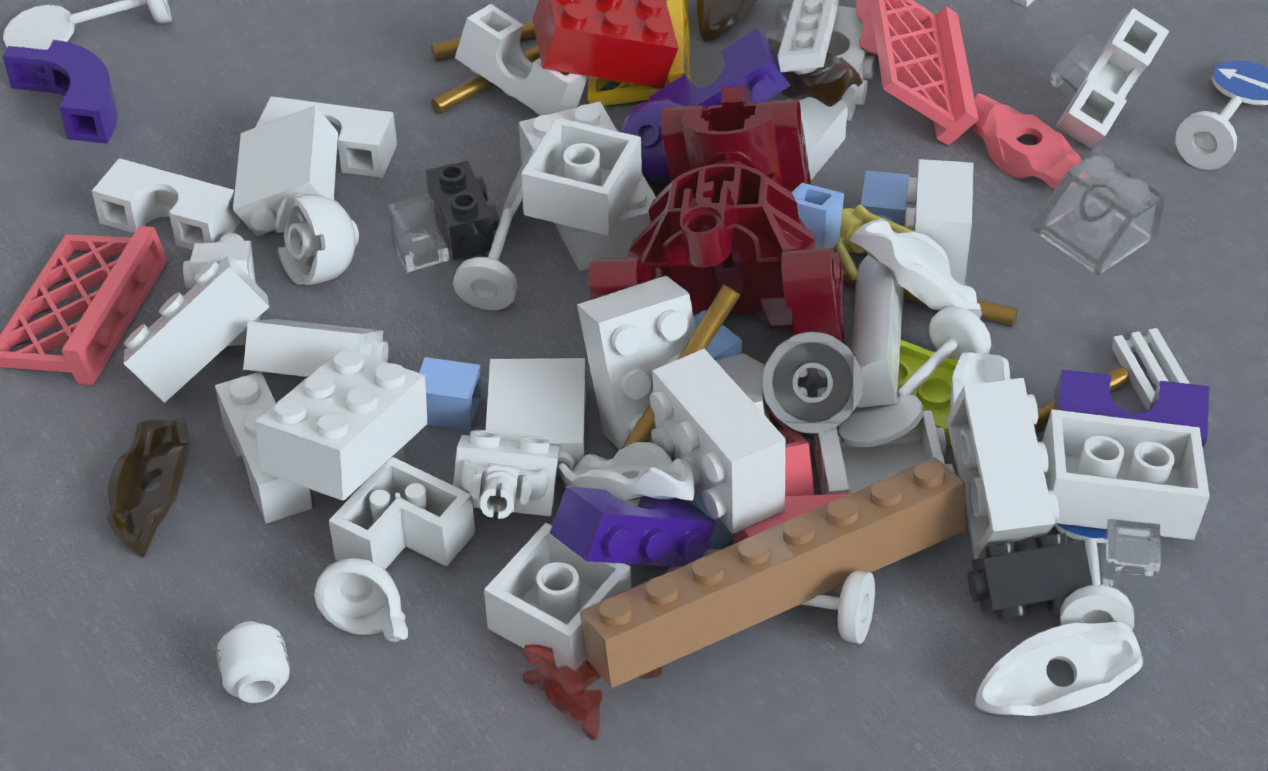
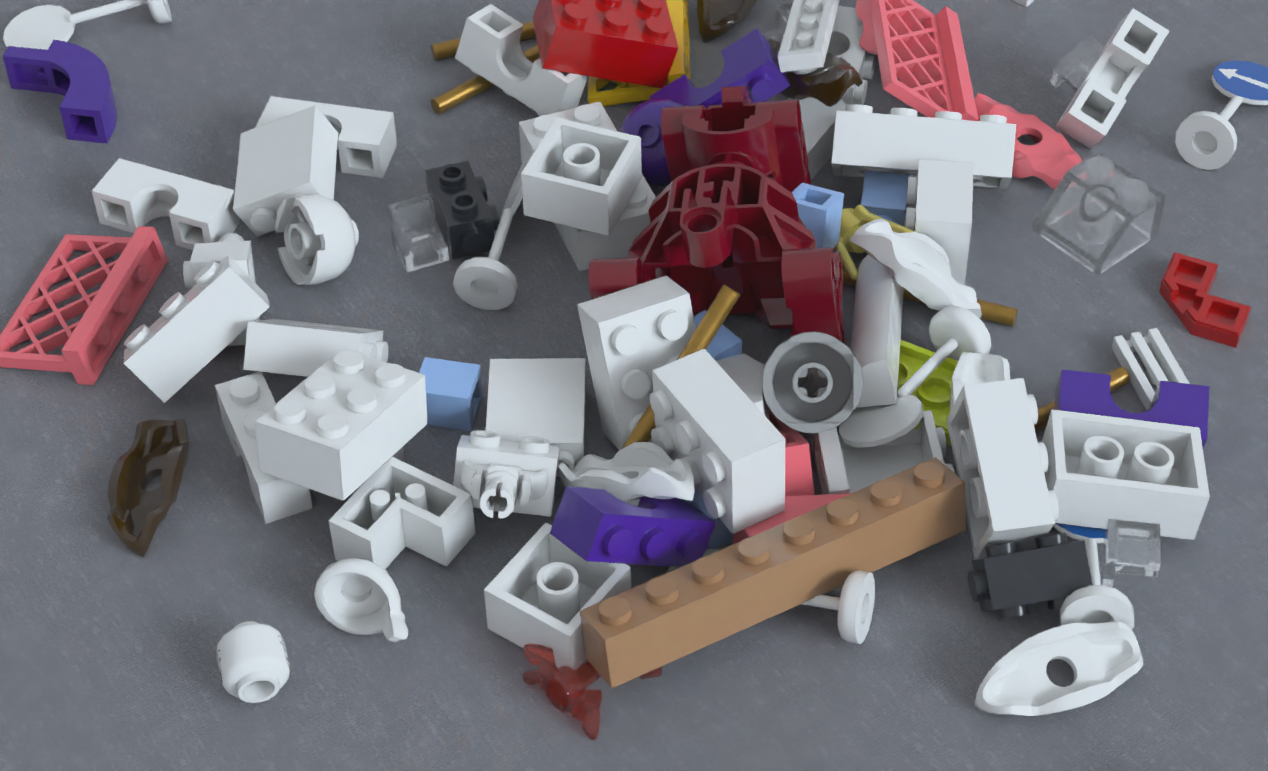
none -> white brick [832,104,1016,189]
none -> red tile [1159,252,1251,348]

